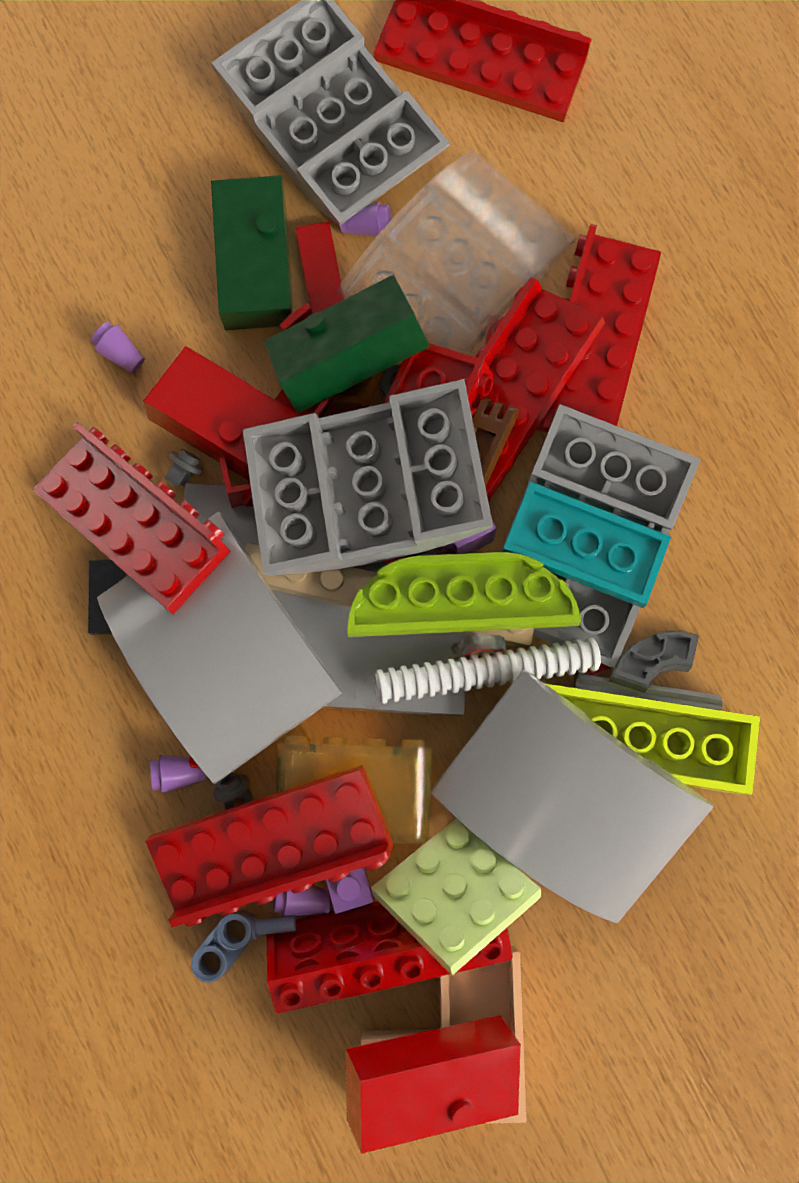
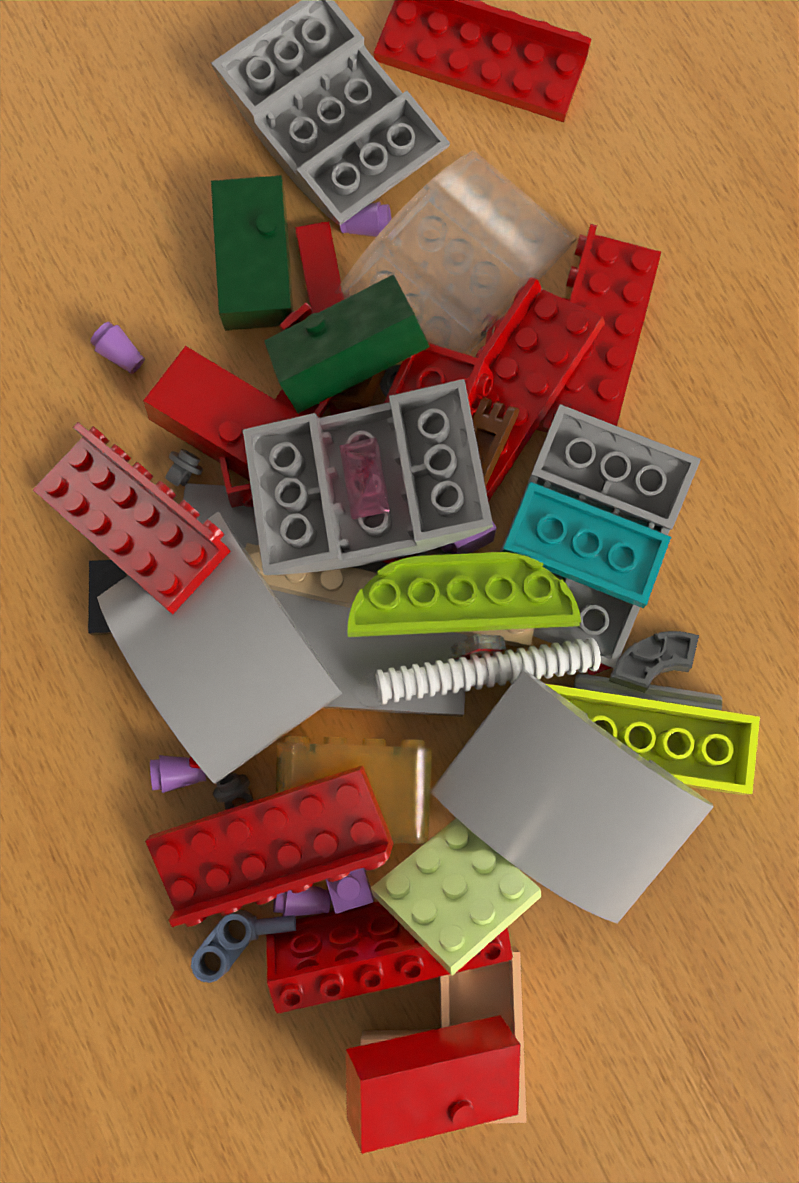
none -> clear pink slope [339,437,390,519]

